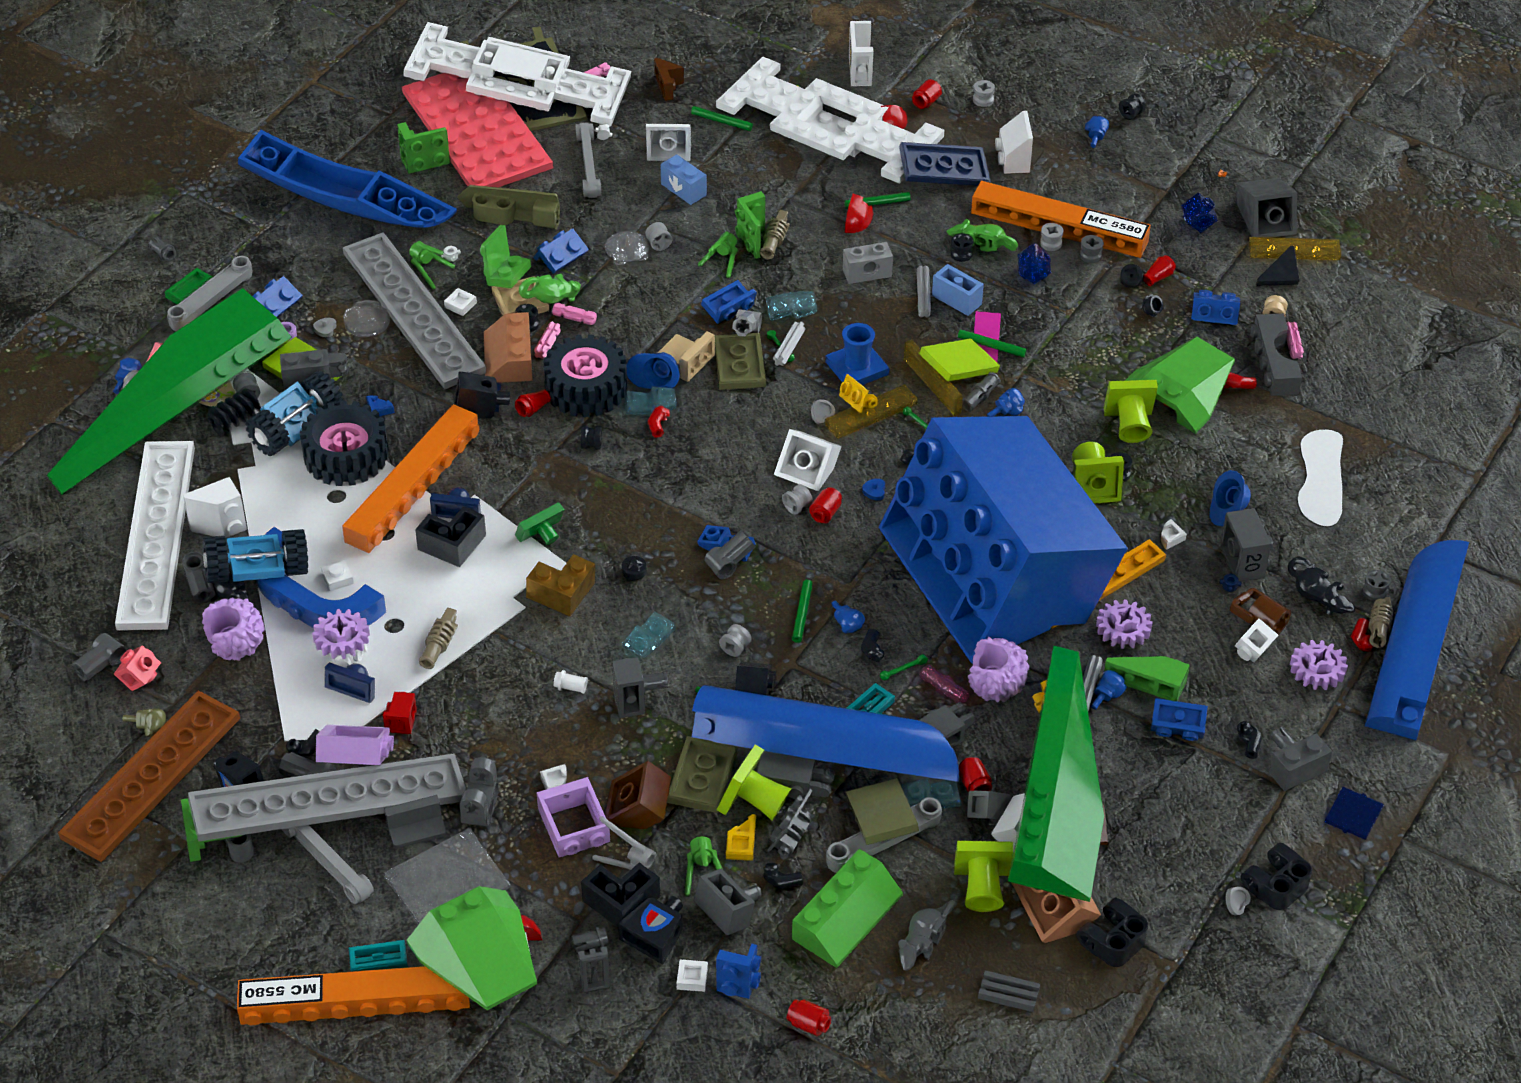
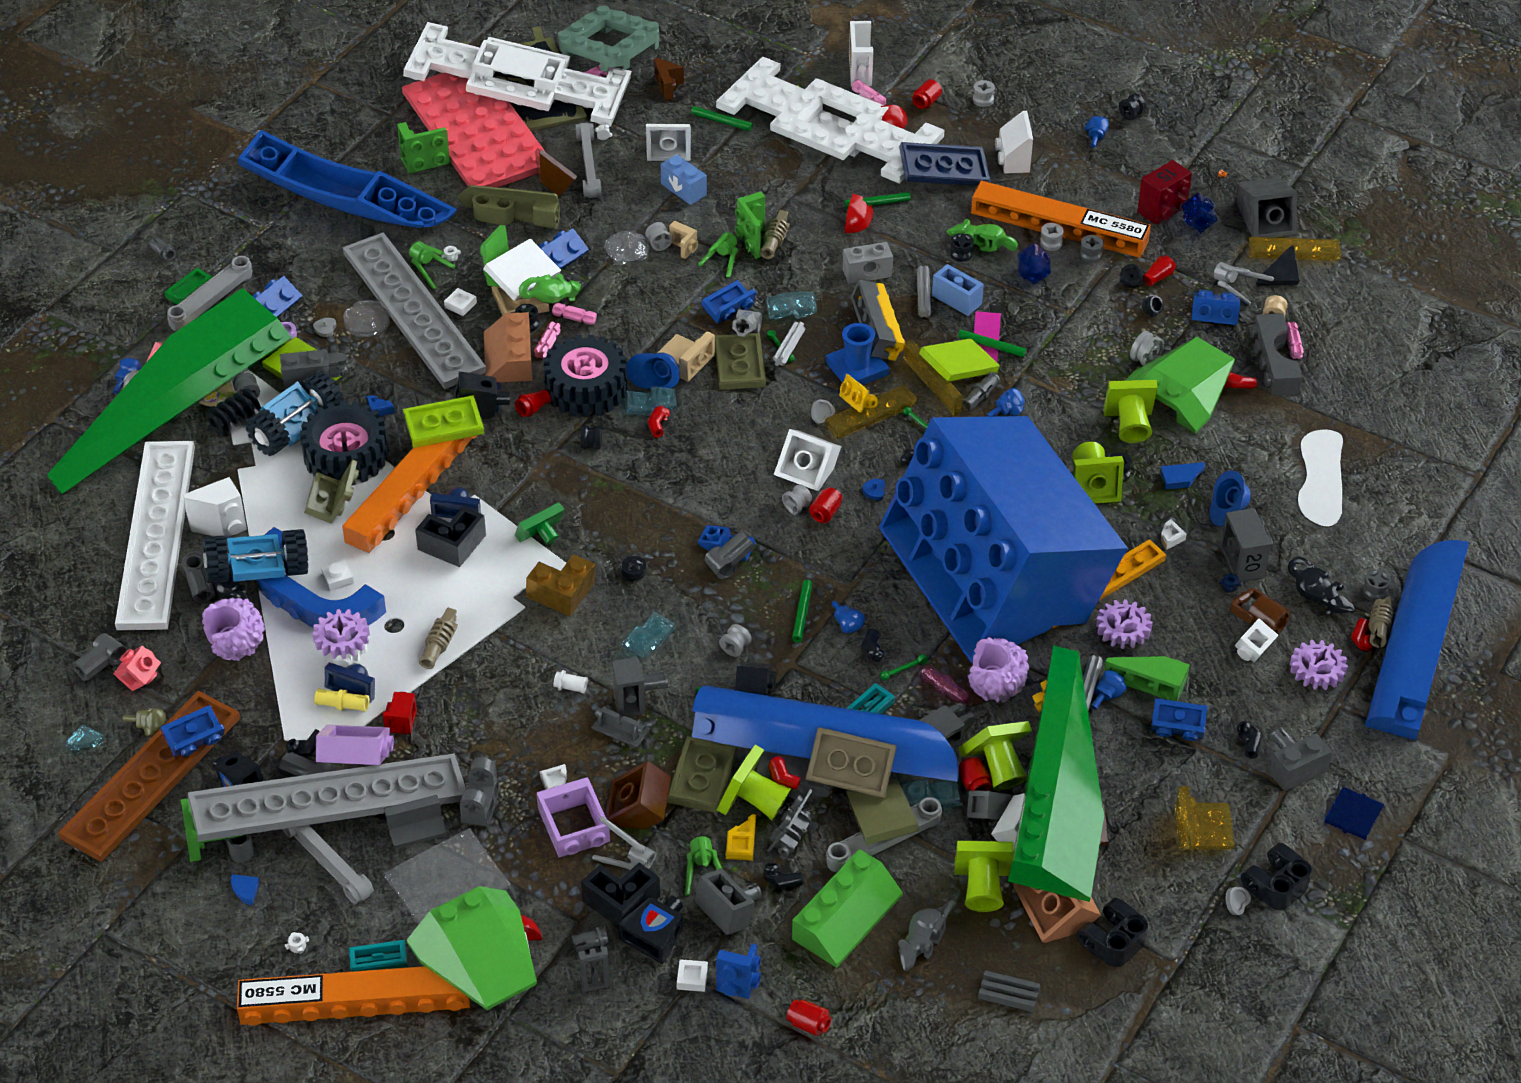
none -> clear light blue tile [66,724,104,750]
none -> blue bracket [161,705,225,757]
none -> blue tile [231,874,260,905]
none -> white piece [285,932,309,954]
none -> olive bracket [304,459,359,524]
none -> light yellow pin [314,688,370,712]
none -> lime tile [403,395,484,448]
none -> white tile [483,239,561,301]
none -> reddish brown slope [535,148,577,196]
none -> sand green plate [558,6,659,72]
none -> dark grey hinge [591,706,650,748]
none -> tan bracket [669,221,698,259]
none -> red arm [768,756,801,790]
none -> dark tan tile [806,727,897,799]
none -> dark grey piece [851,279,905,361]
none -> bright pink axle [852,80,887,105]
none -> lime plant [958,721,1032,791]
none -> light grey wheel [1130,331,1164,366]
none -> dark red brick [1137,160,1192,225]
none -> blue tile [1160,462,1205,490]
none -> clear yellow bracket [1175,786,1235,850]
none -> light grey plant [1214,262,1274,305]

